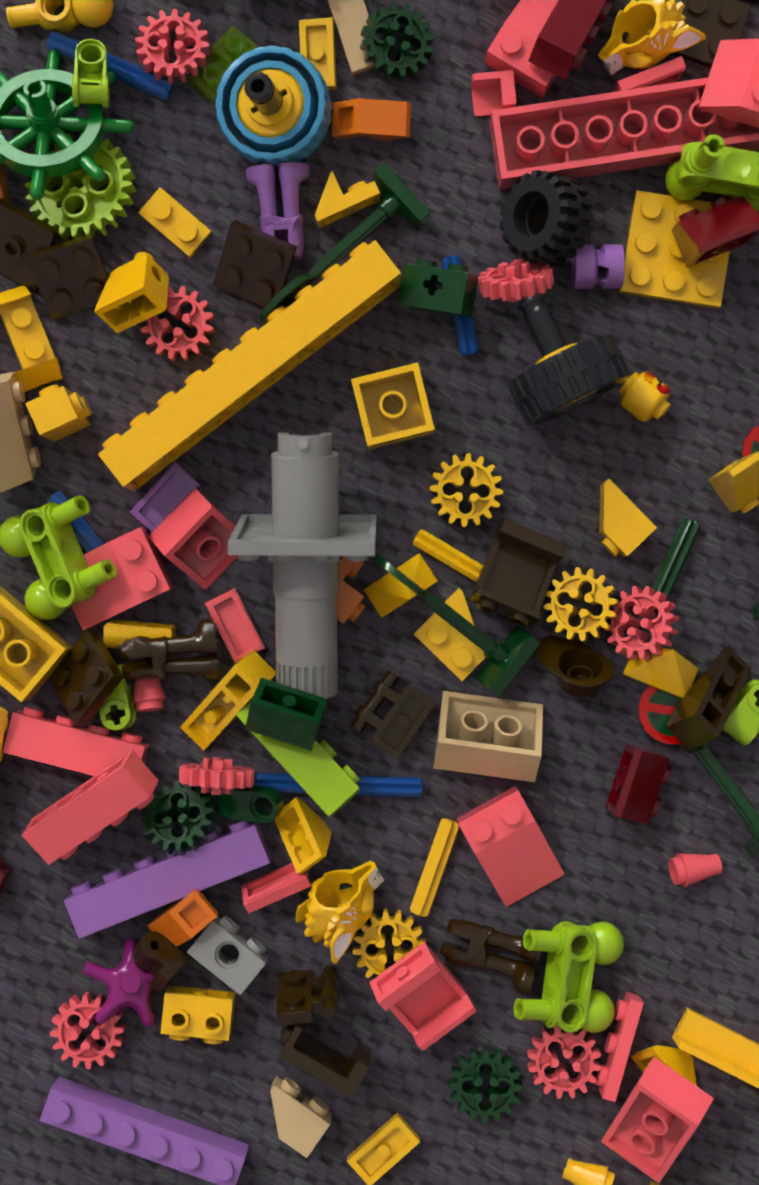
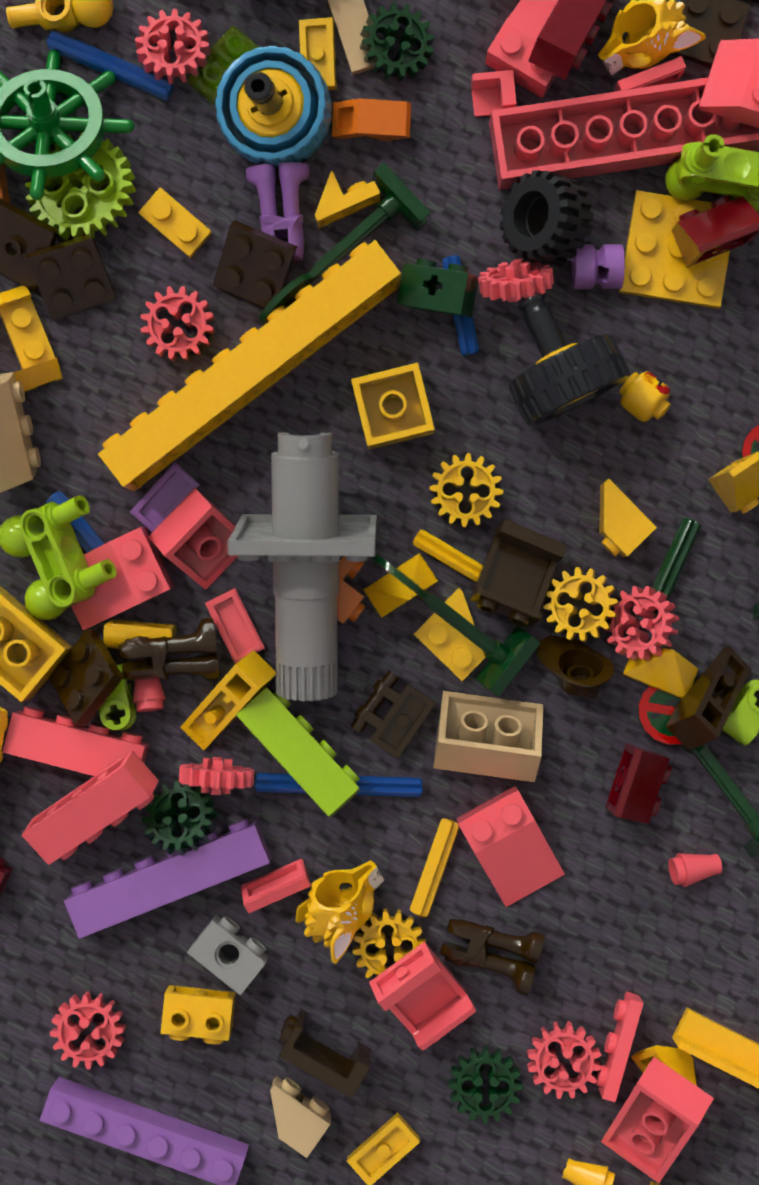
yellow brick [25,385,92,442] -> none
lime piece [72,39,110,108] -> none
magenta animal [82,938,154,1027] -> none
yellow torso [94,252,169,333] -> none
dark brown leg [132,932,189,994] -> none
orange slope [147,887,218,947] -> none
dark green piece [216,785,284,823] -> none
dark green brick [245,678,328,751] -> none
yellow slope [274,797,332,874] -> none
dark brown plate [276,966,340,1026] -> none
lime piece [513,921,624,1033] -> none

